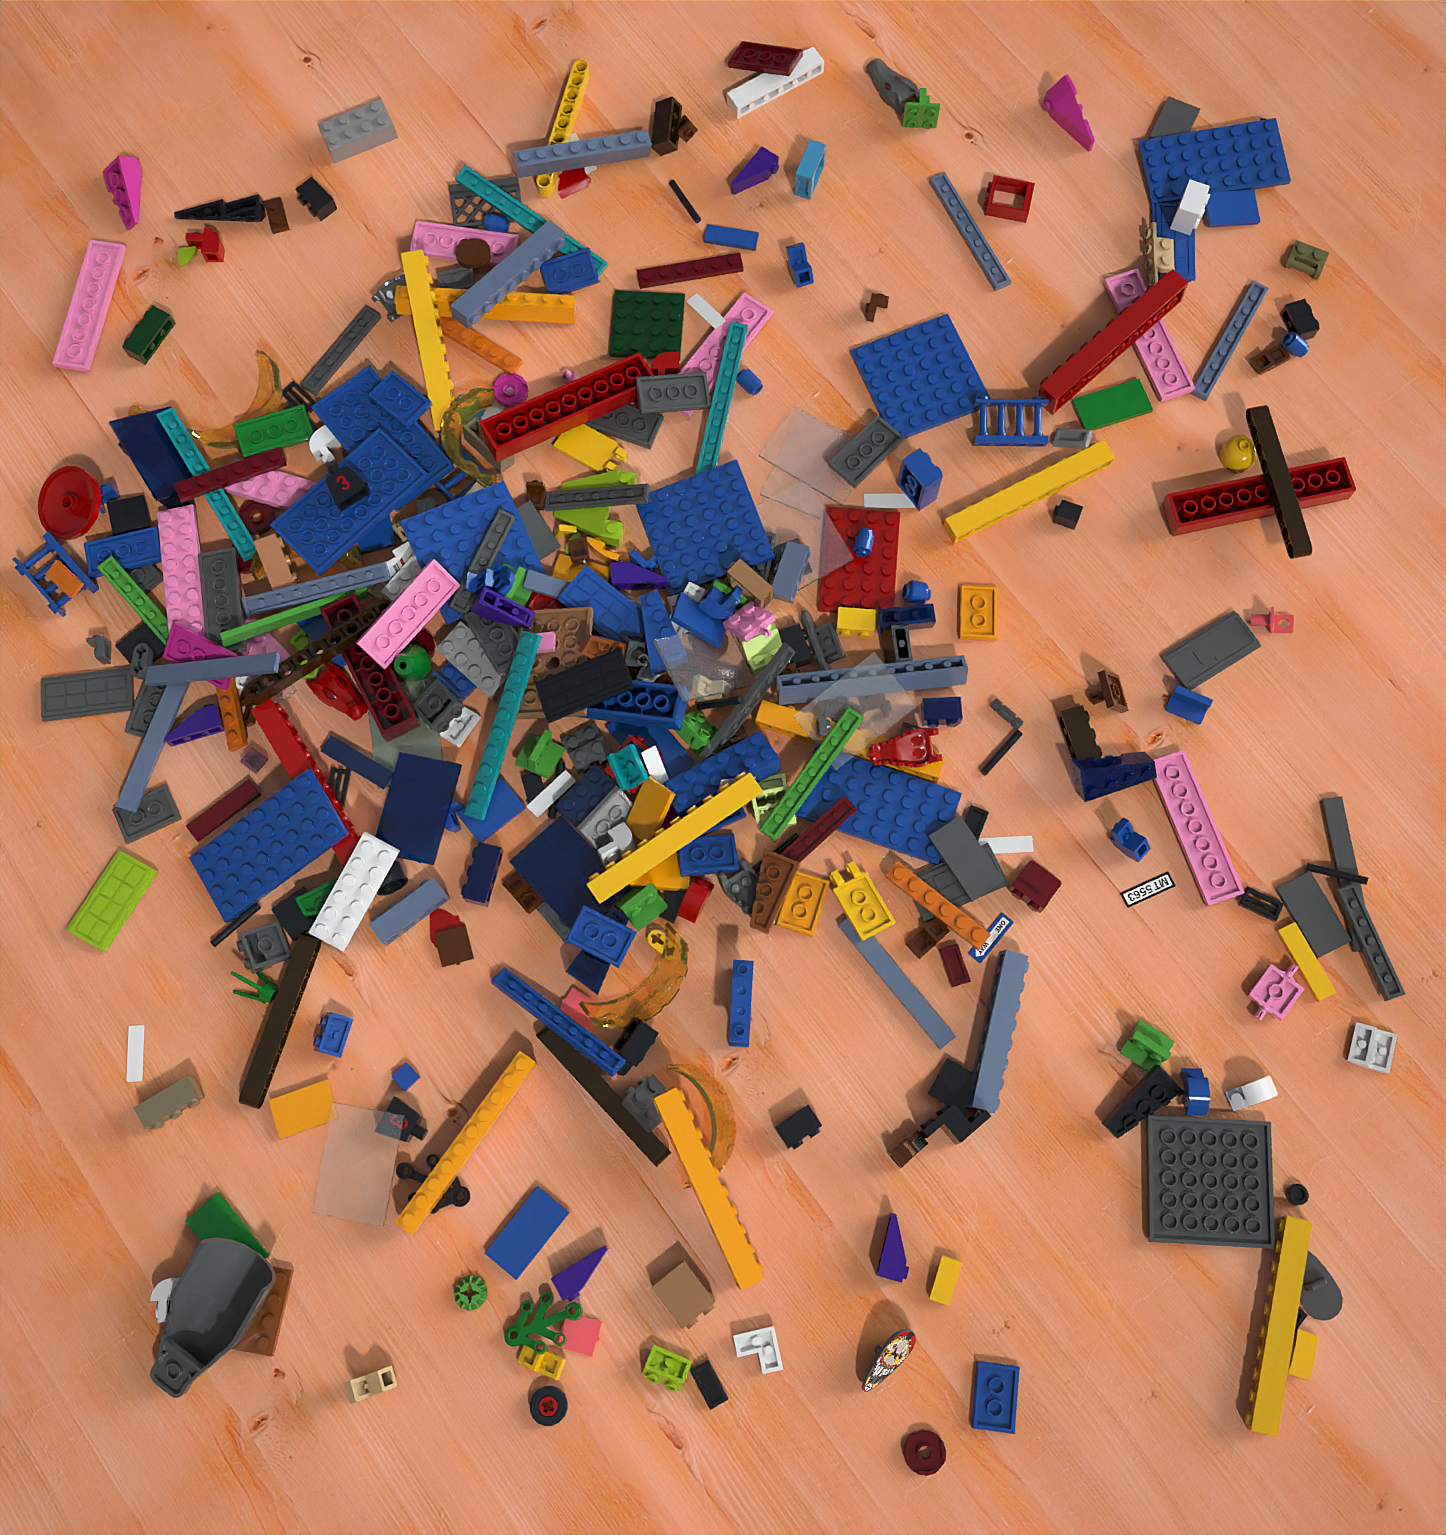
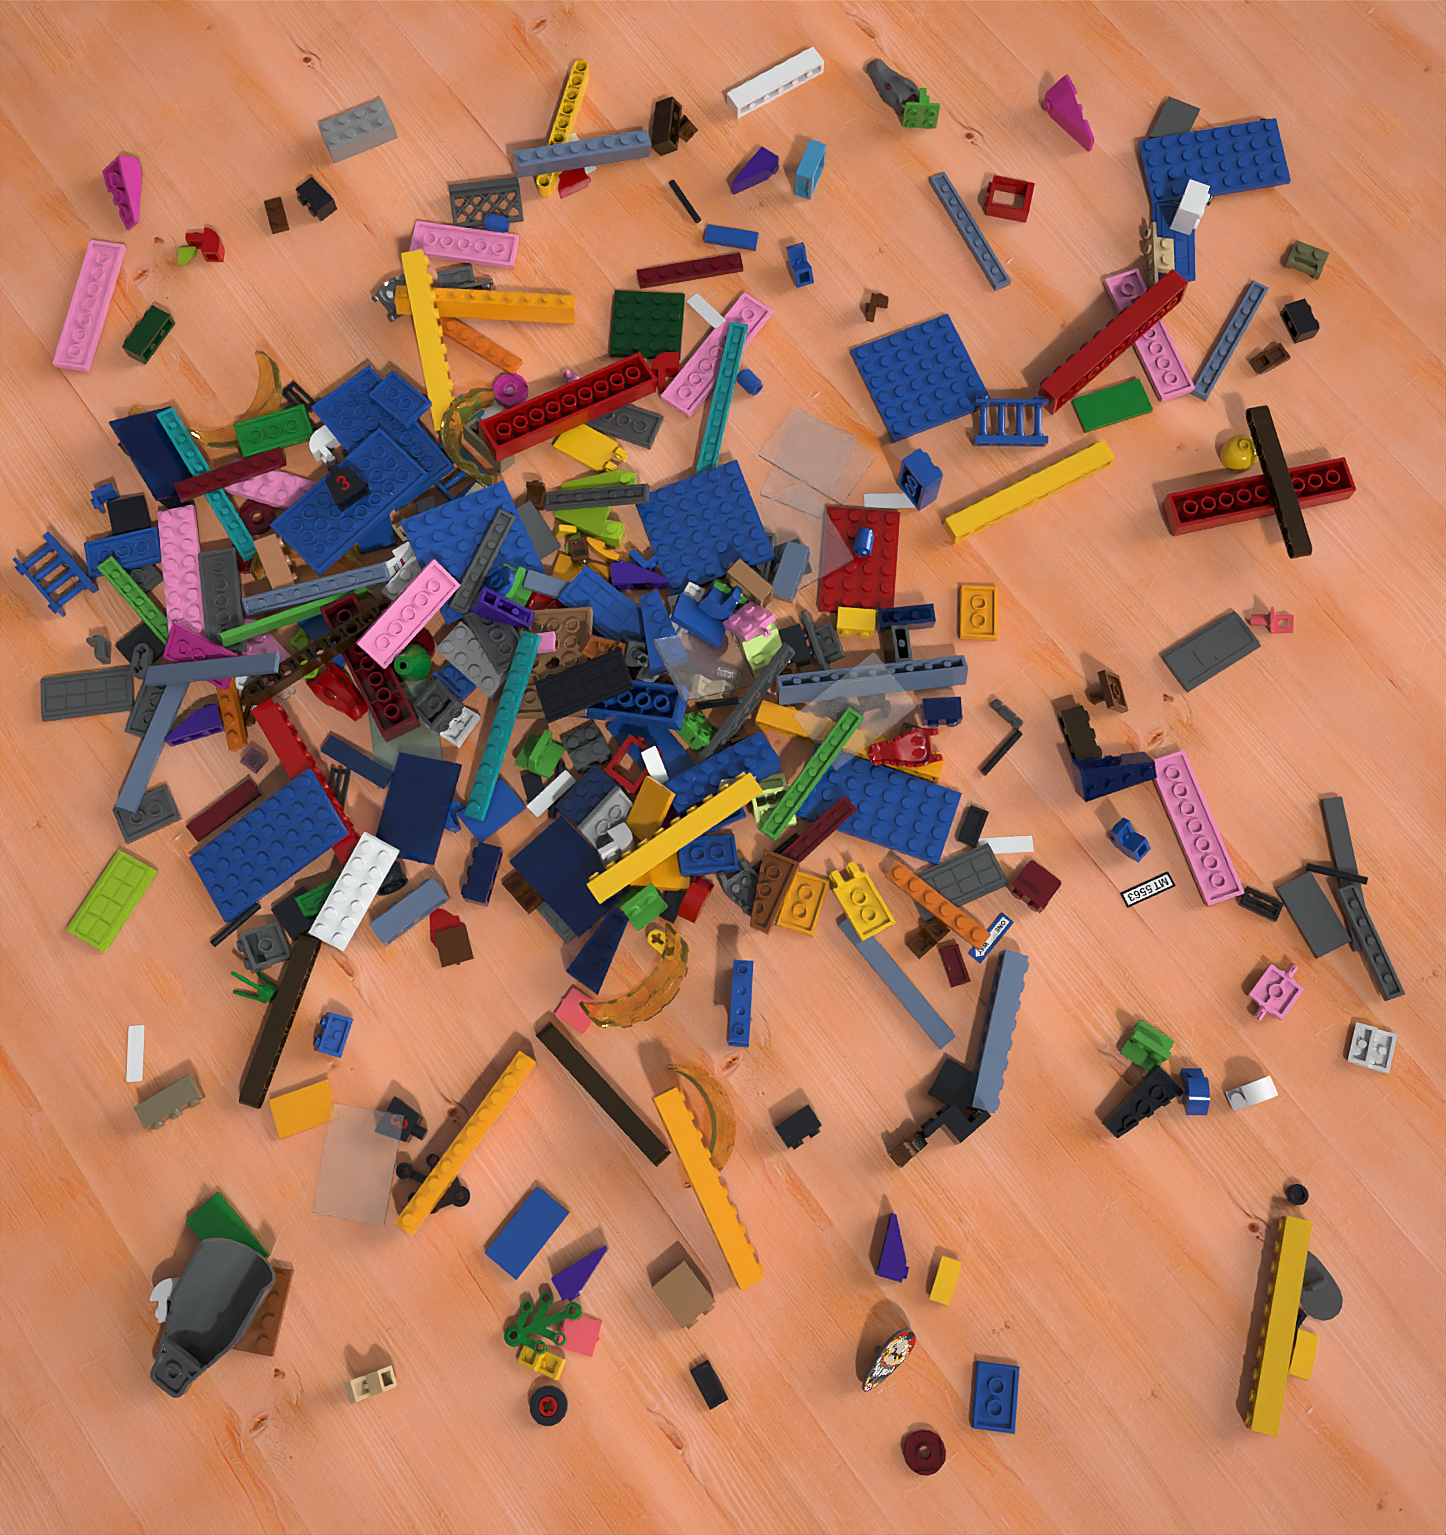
red dish [38,466,101,540] -> none
orange tile [45,560,84,598] -> none
black wedge [174,194,266,222] -> none
dark grey tile [300,306,381,396] -> none
blue tile [391,1062,421,1092] -> none
sand blue brick [450,220,566,329] -> none
bright green gear [453,1276,487,1311] -> none
teal plate [455,165,608,277] -> none
reddish brown tile [455,238,491,269] -> none
blue bracket [464,568,494,594] -> none
blue tile [491,968,626,1077] -> none
blue tile [540,247,600,295] -> none
blue tile [565,905,637,968] -> none
teal bracket [607,744,649,791] -> none
black hinge [613,1016,659,1076] -> none
dark grey plate [621,1074,667,1134] -> none
dark grey tile [635,372,711,415] -> none
lime bracket [642,1345,692,1392] -> none
dark red tile [727,41,803,77] -> none
white plate [733,1326,783,1374] -> none
dark grey plate [816,716,831,736] -> none
dark grey plate [828,414,905,489] -> none
blue head [902,580,931,606] -> none
dark grey tile [928,816,1005,902] -> none
light grey tile [1052,428,1093,449] -> none
black brick [1052,499,1083,530] -> none
dark grey plate [1146,1115,1275,1249] -> none
blue panel [1165,685,1213,725] -> none
blue tile [1204,190,1261,228] -> none
yellow tile [1276,922,1337,1002] -> none
blue brick [1282,332,1309,357] -> none

